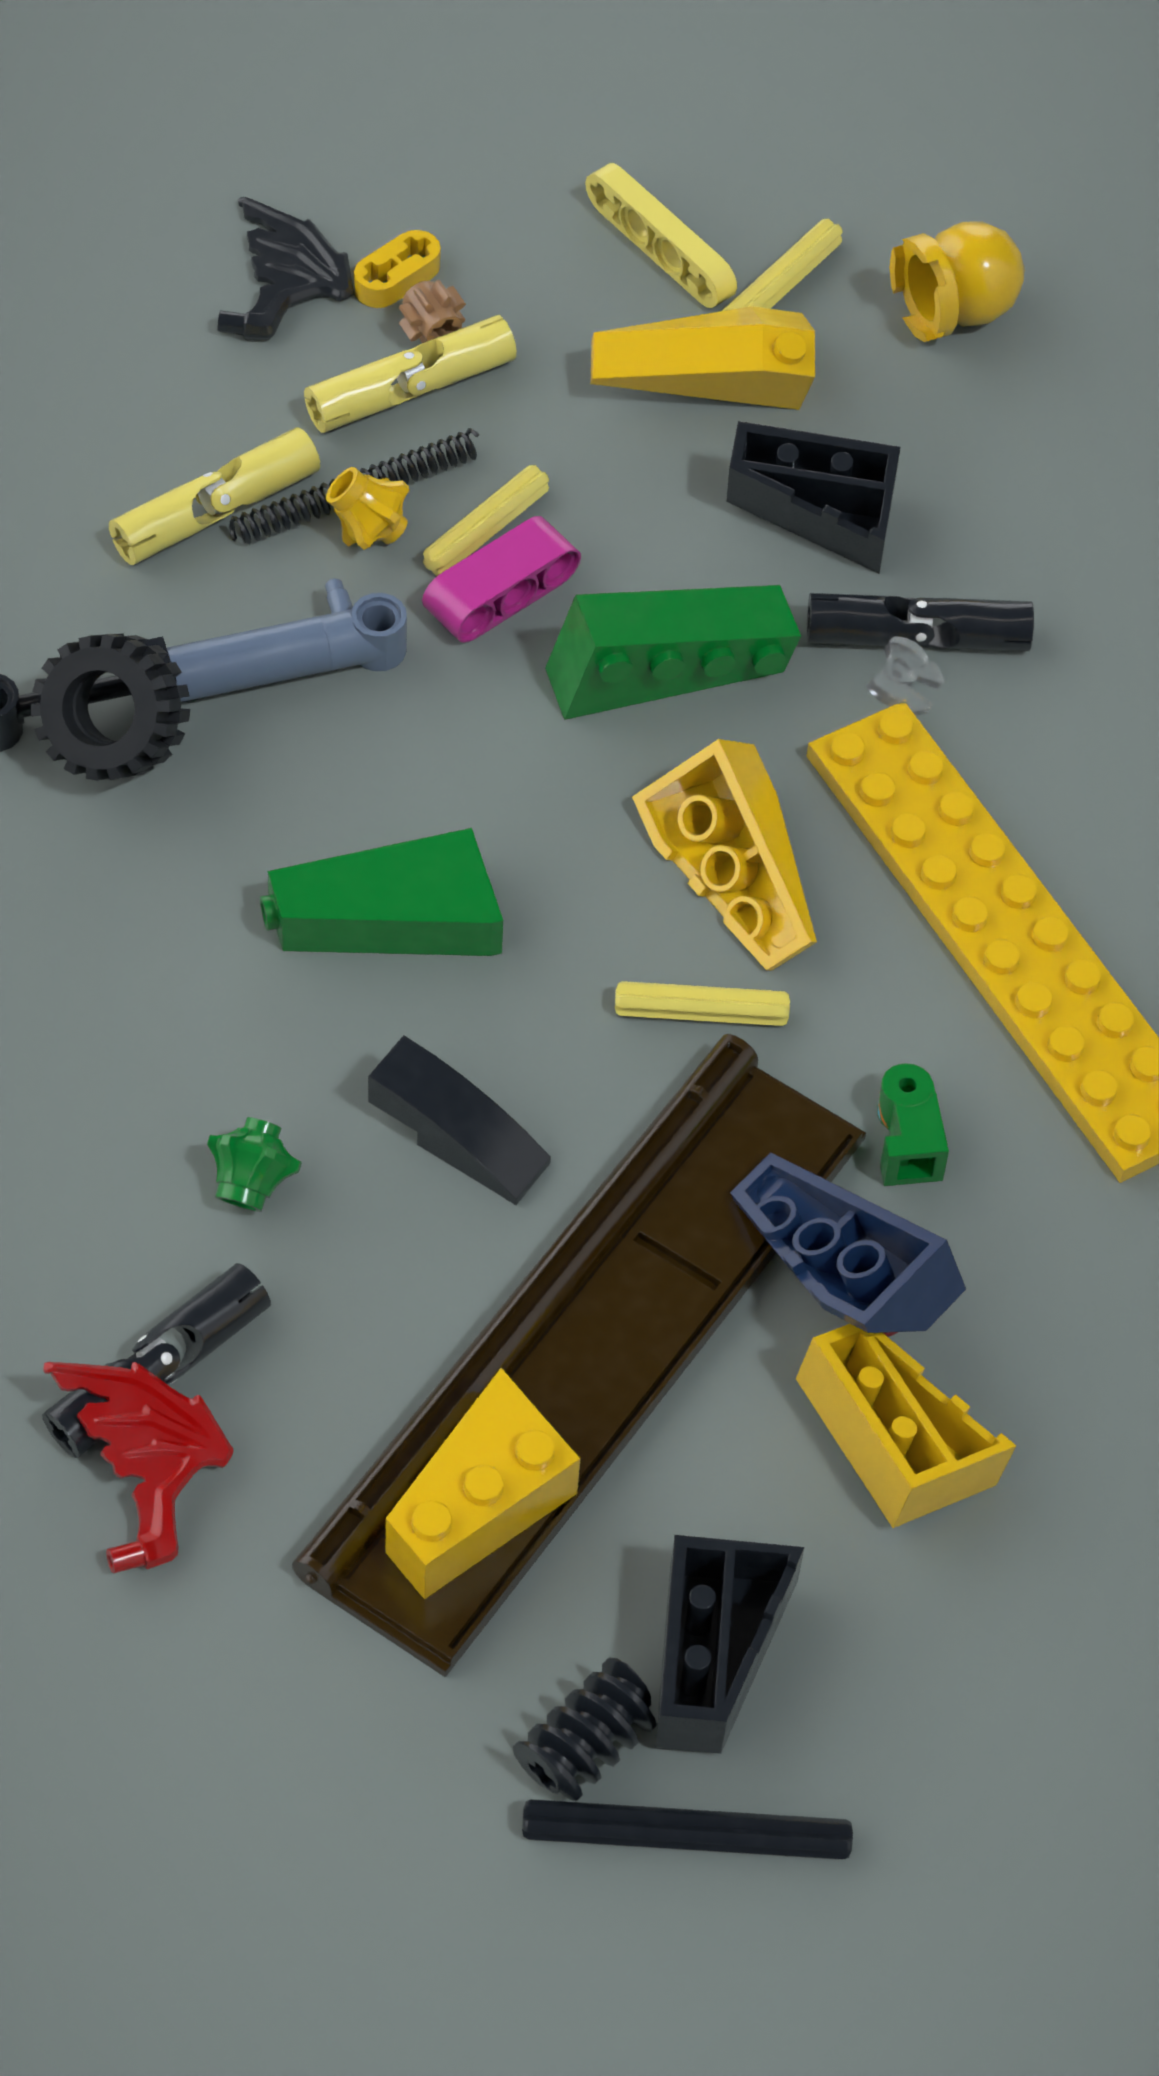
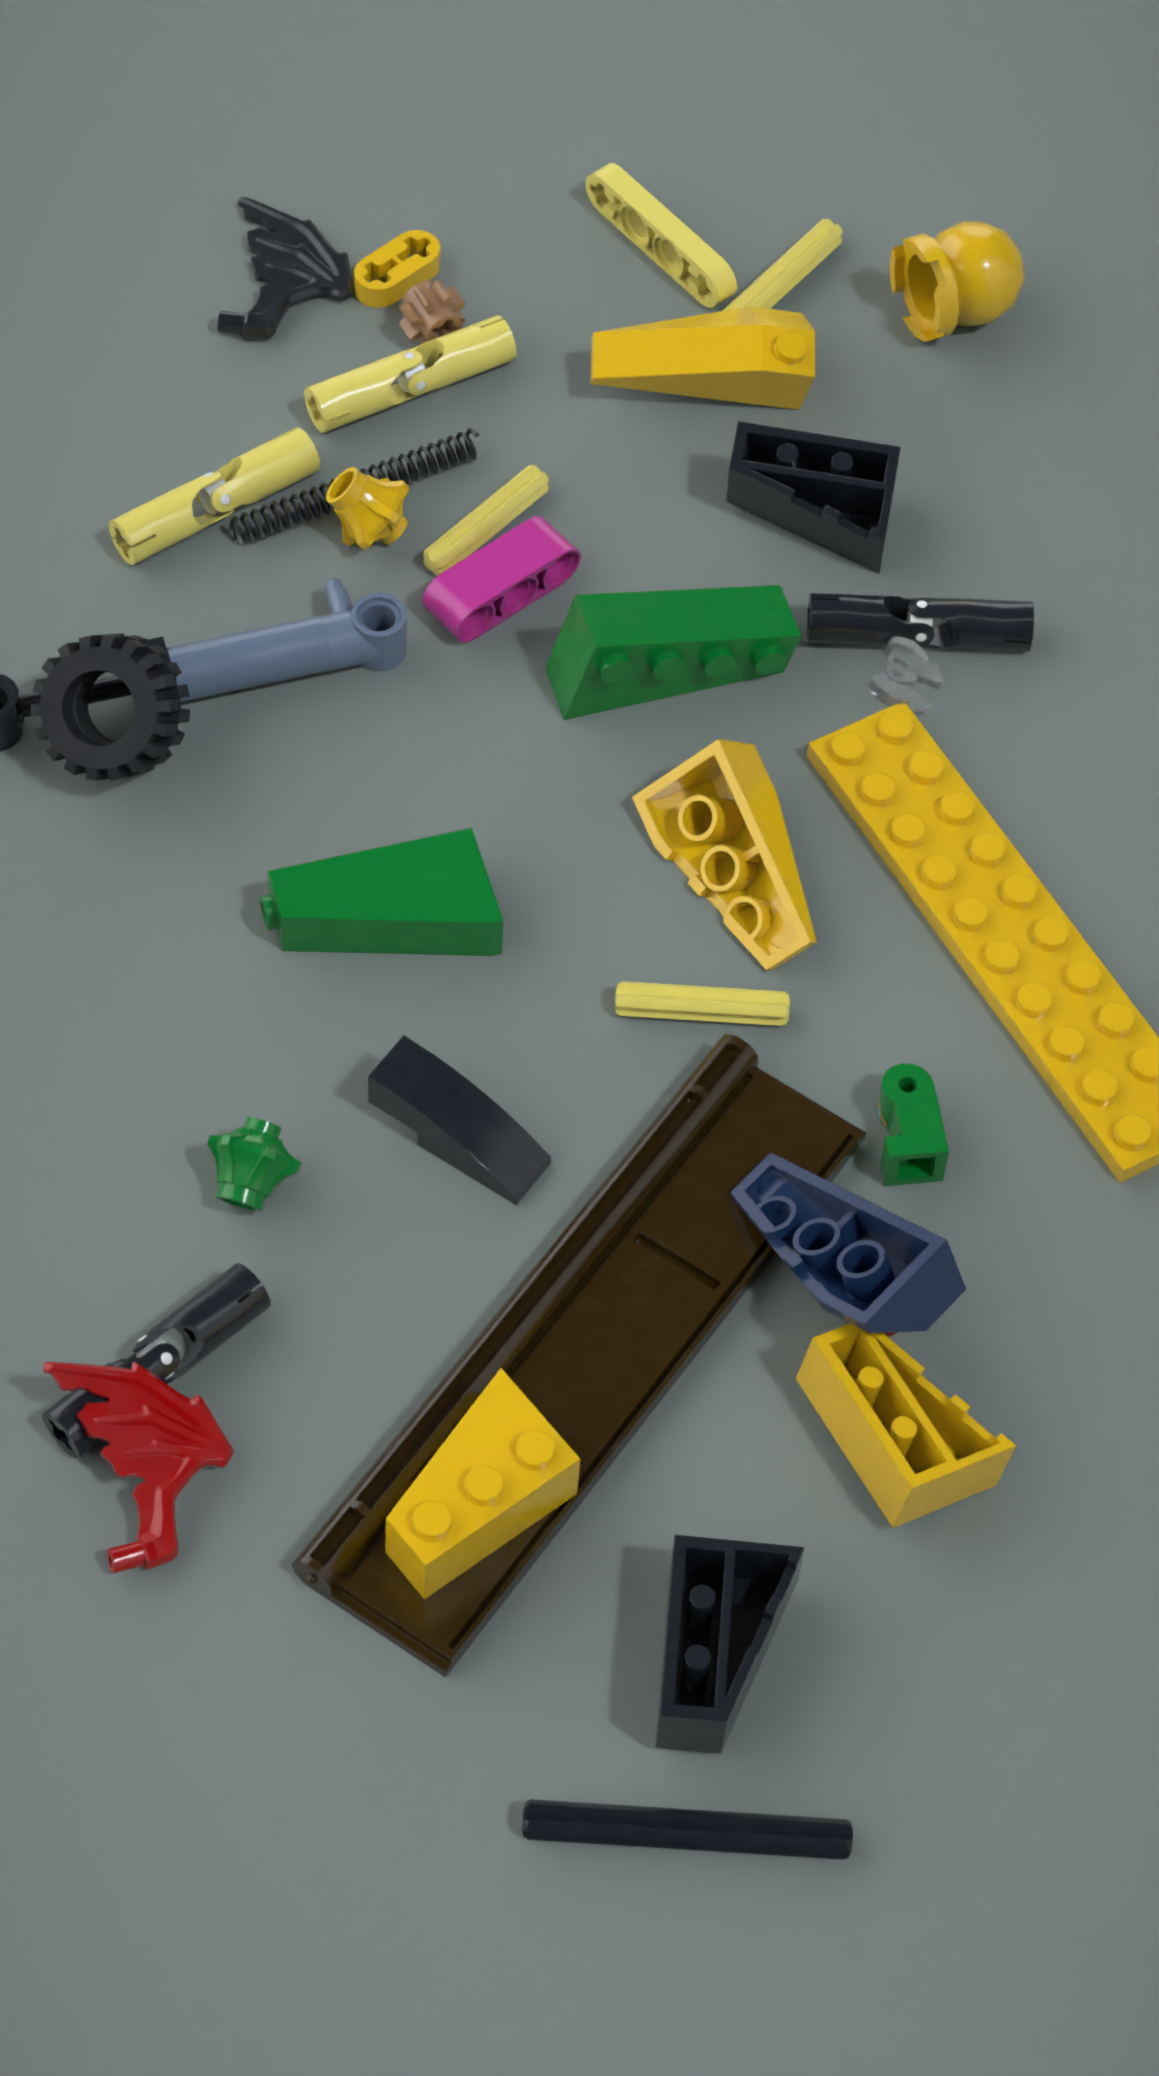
black piece [513,1657,657,1802] -> none

